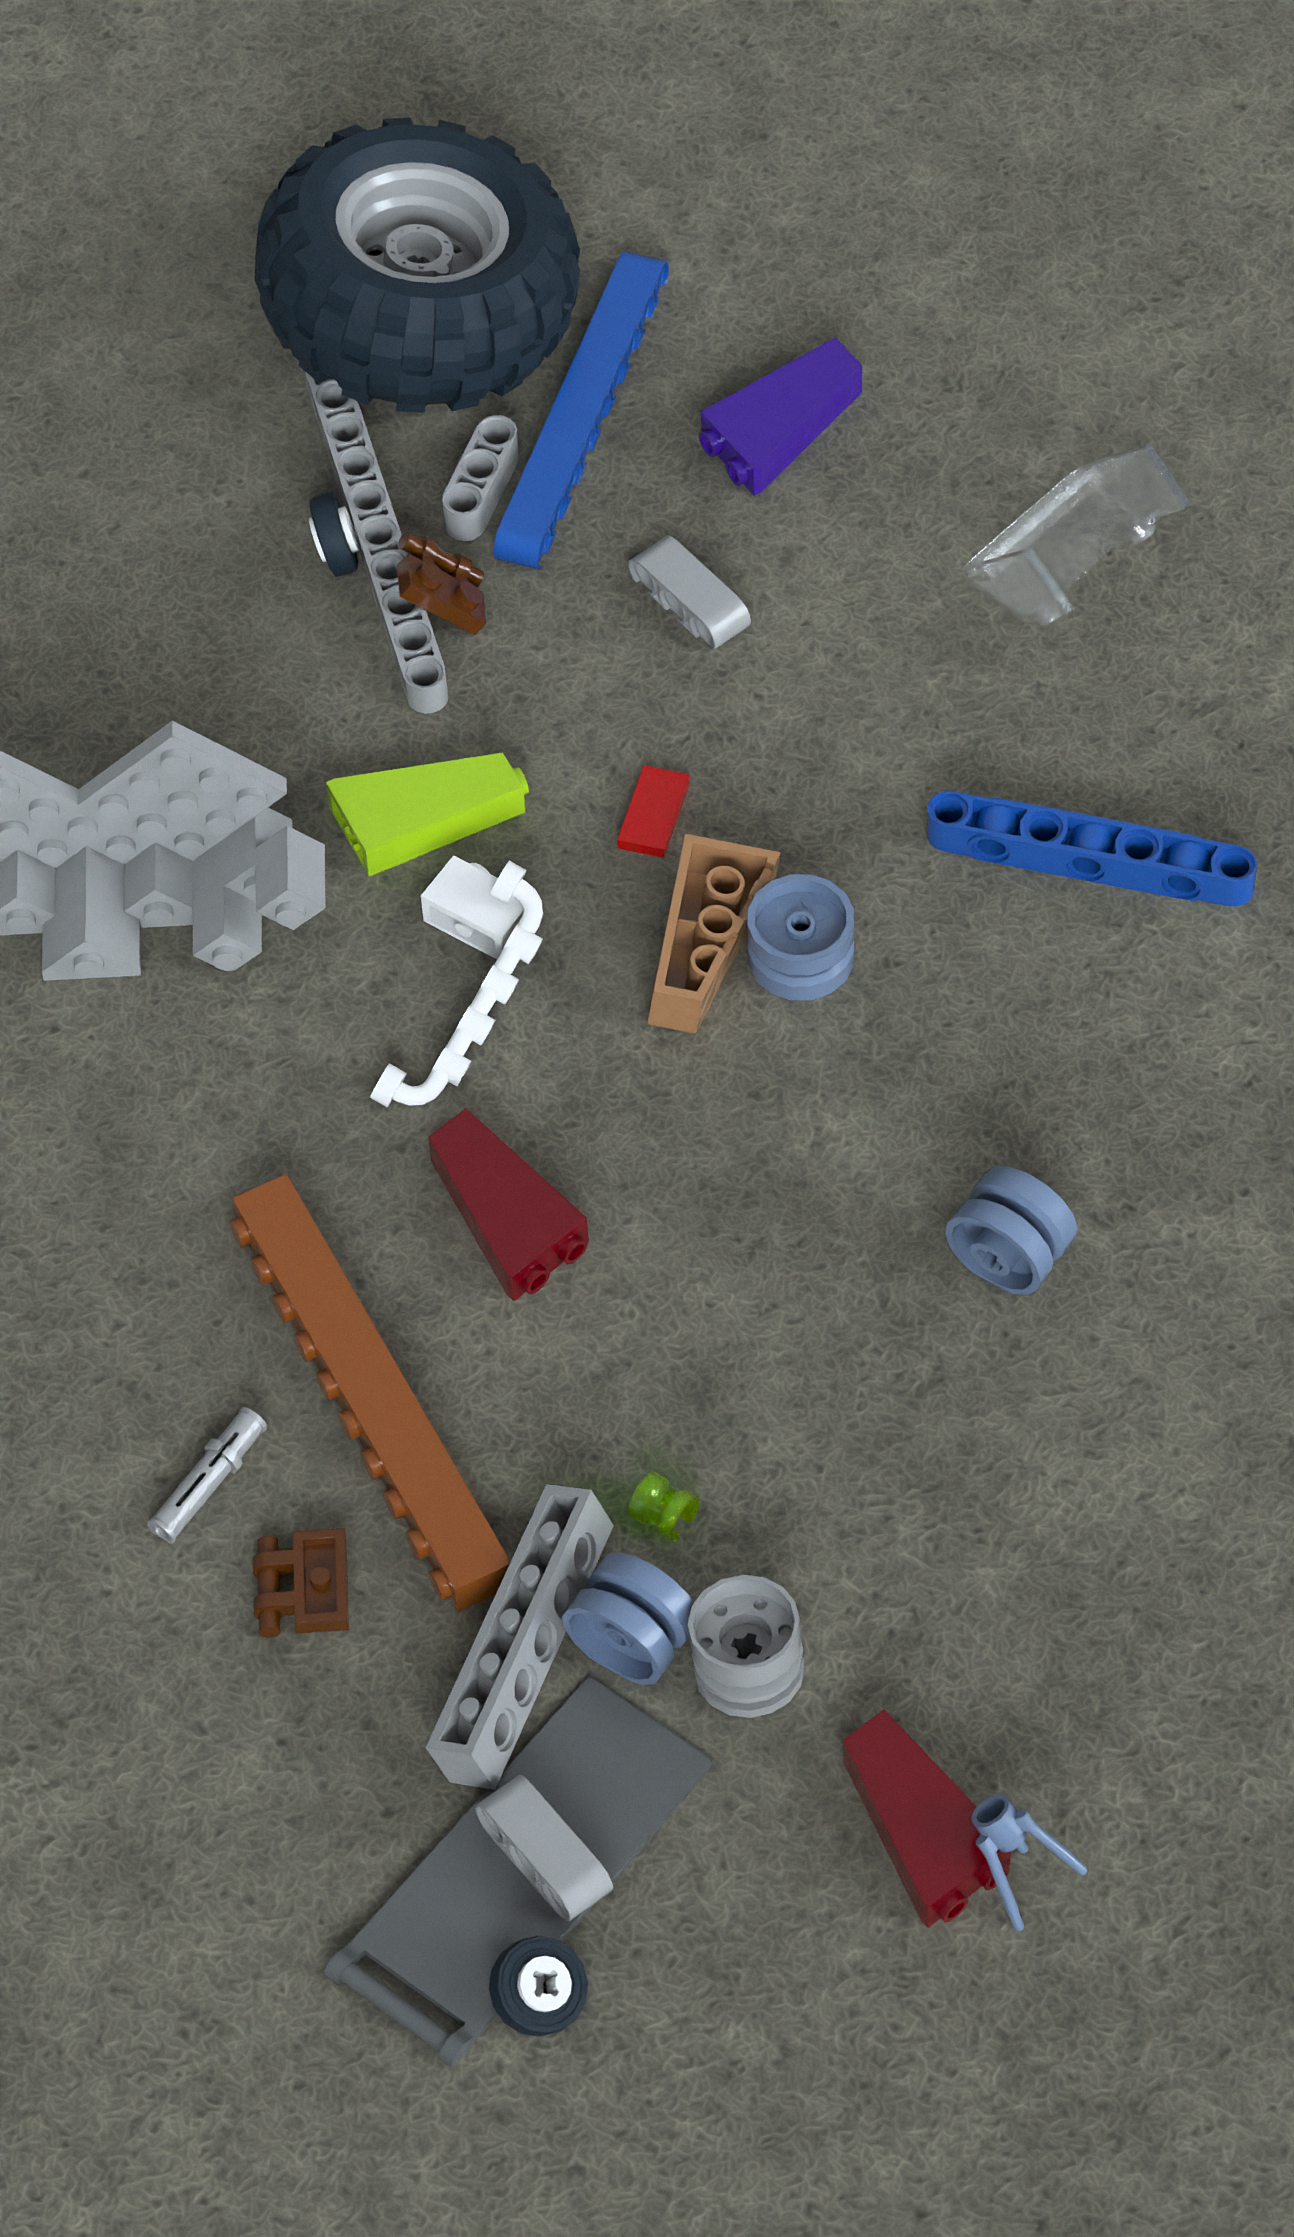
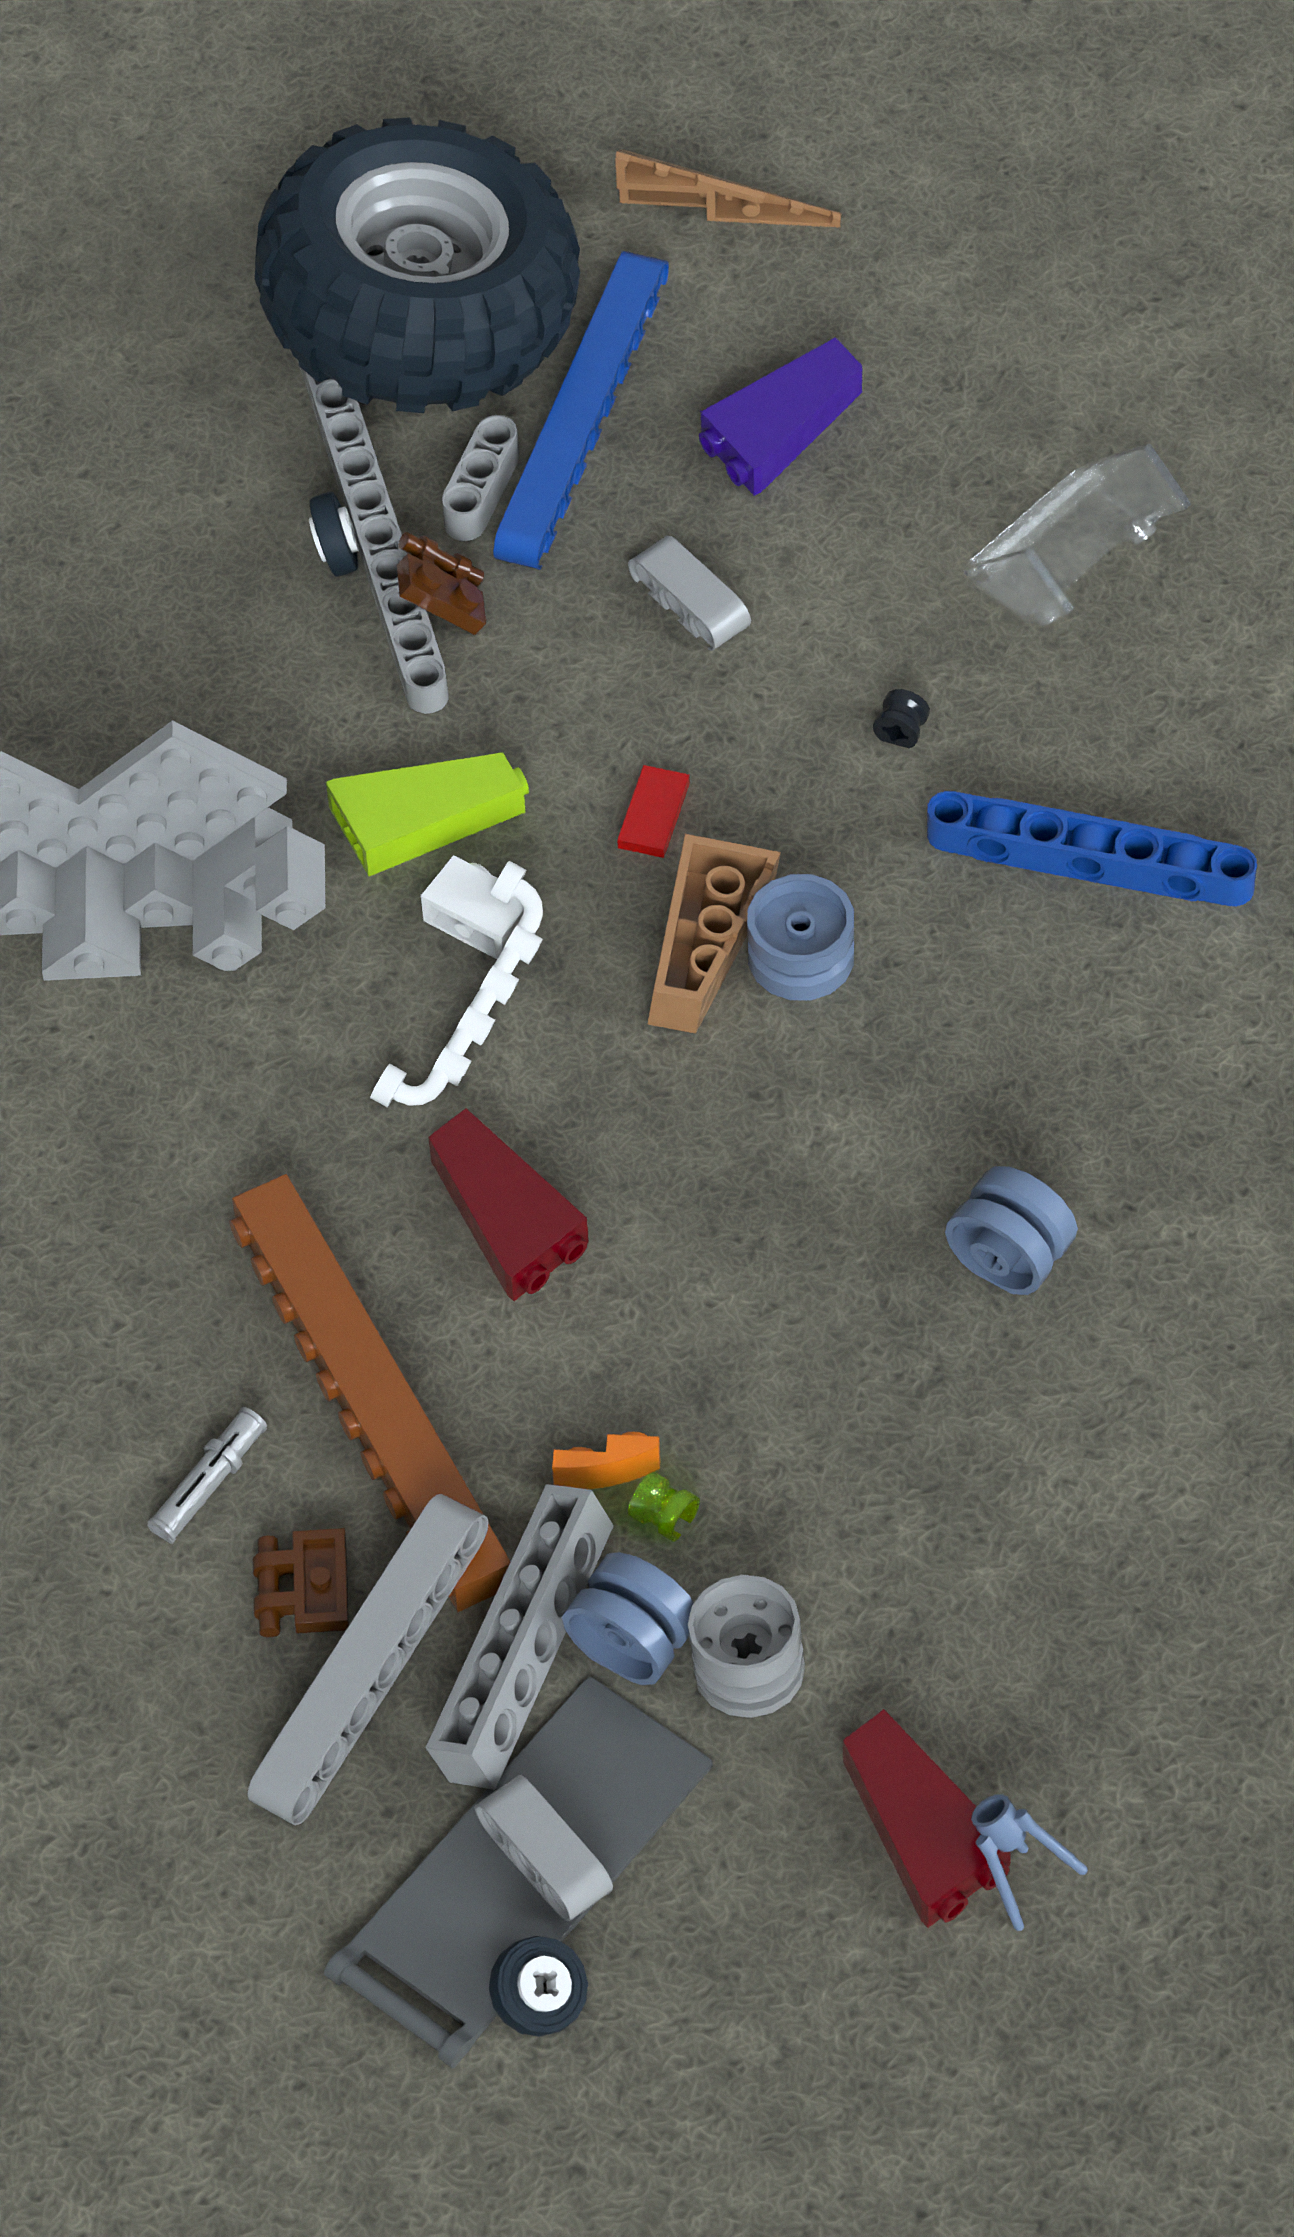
none -> light grey beam [248,1494,489,1825]
none -> orange slope [552,1432,661,1490]
none -> medium nougat wedge [615,149,842,227]
none -> black wheel [873,689,930,749]

